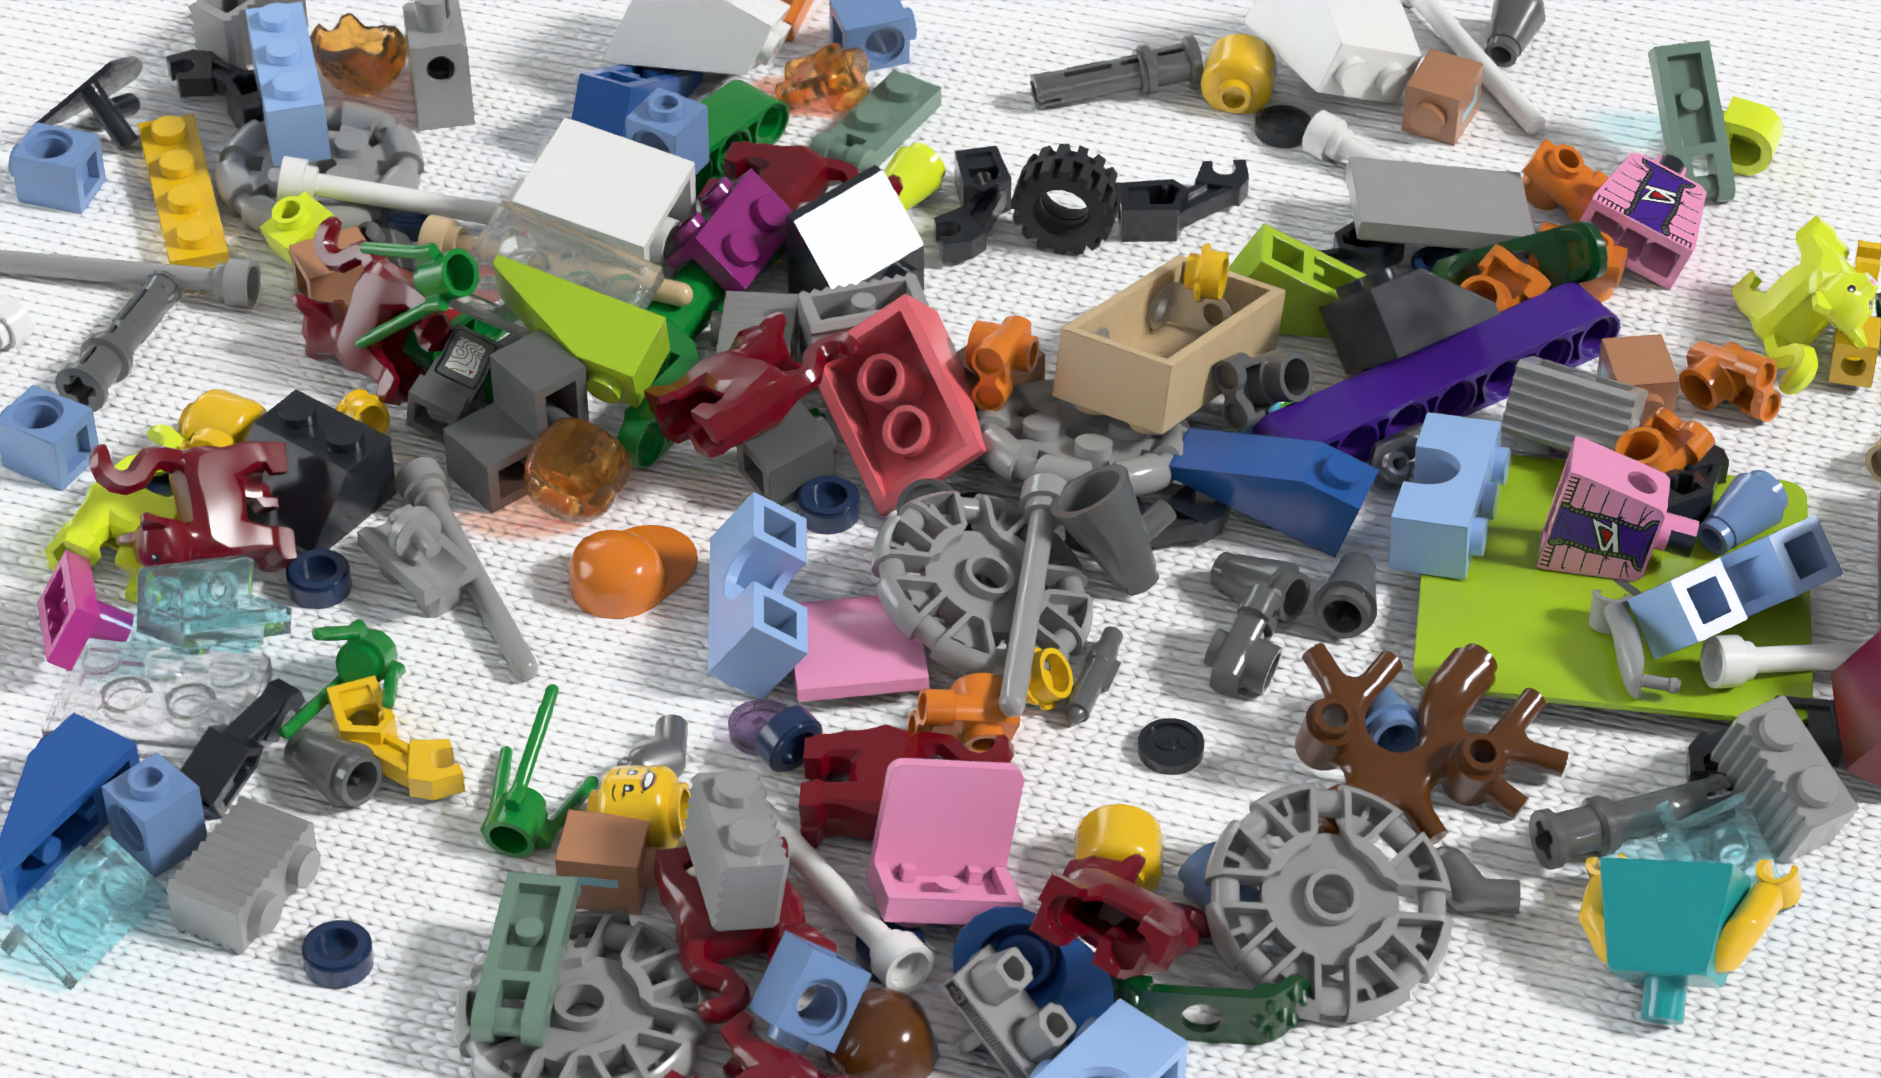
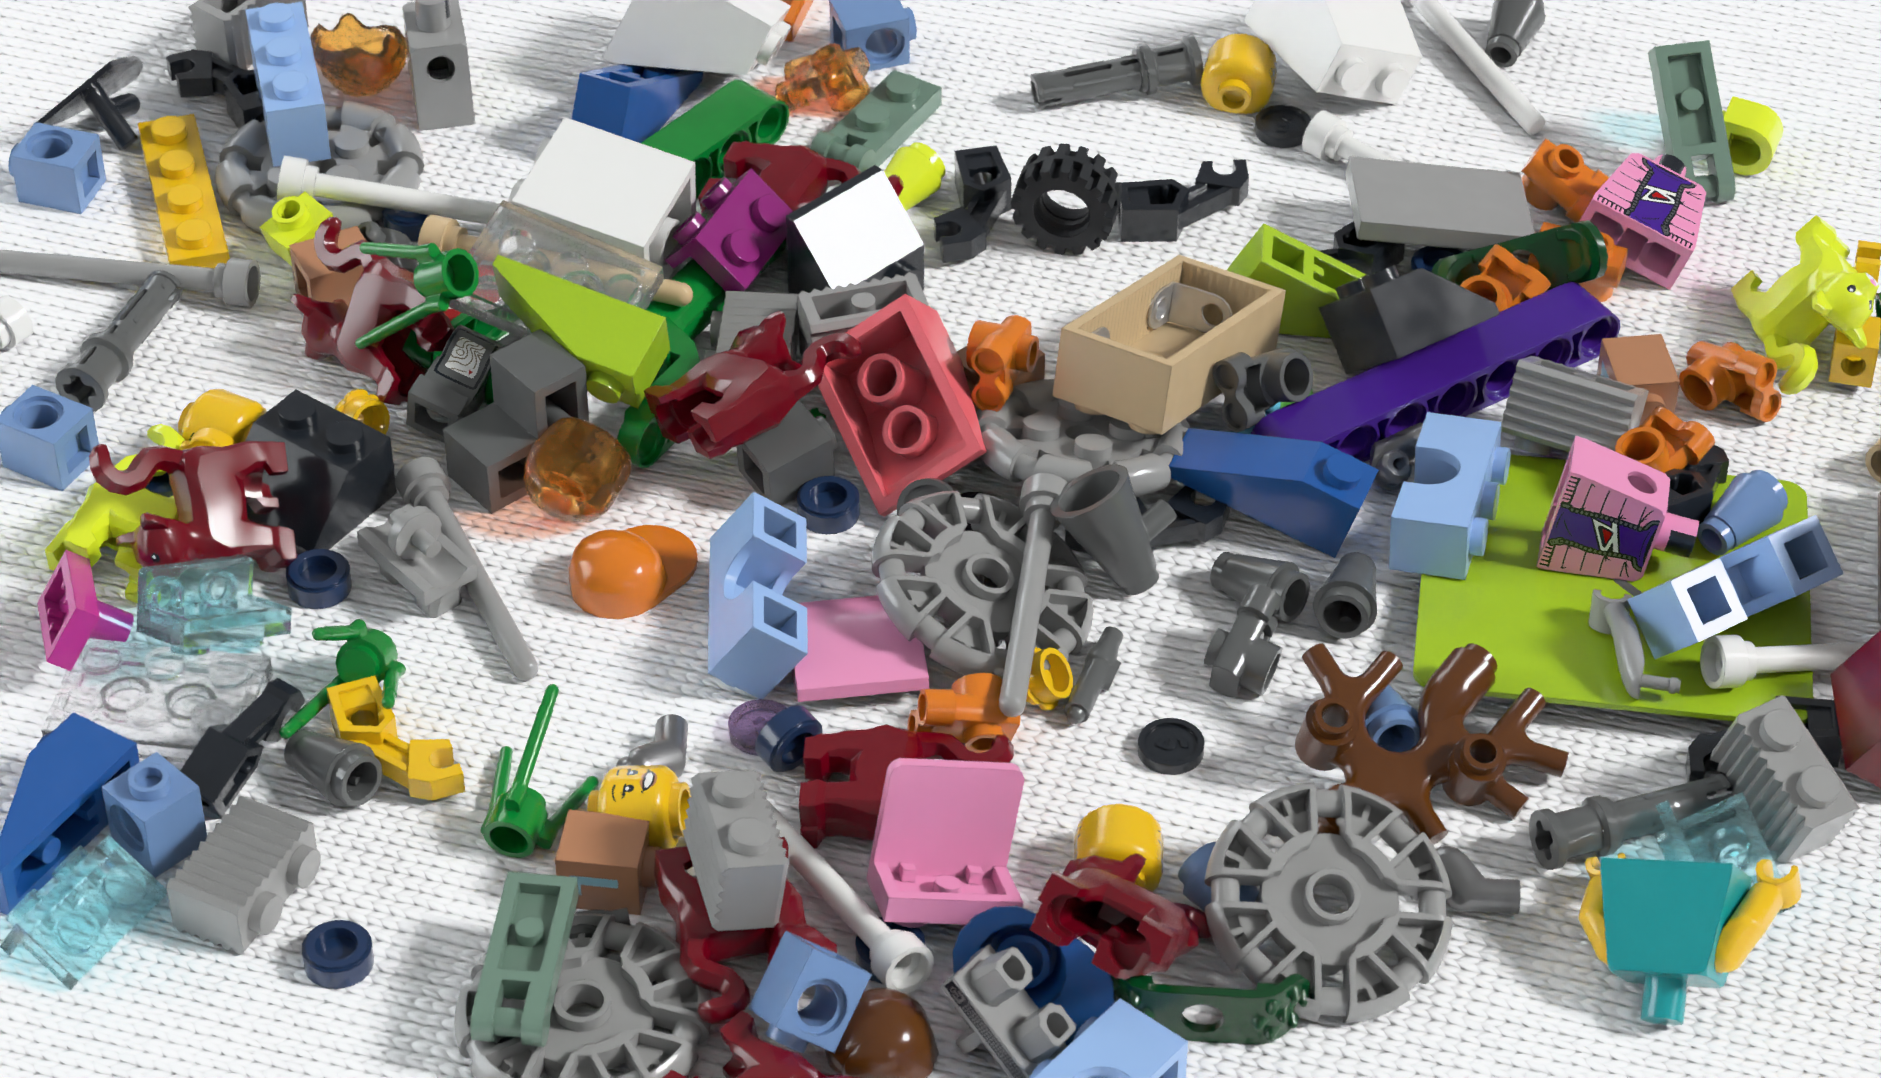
medium blue brick [626,87,709,175] -> none
yellow plate [1184,243,1229,303] -> none
nougat brick [1402,49,1484,146] -> none

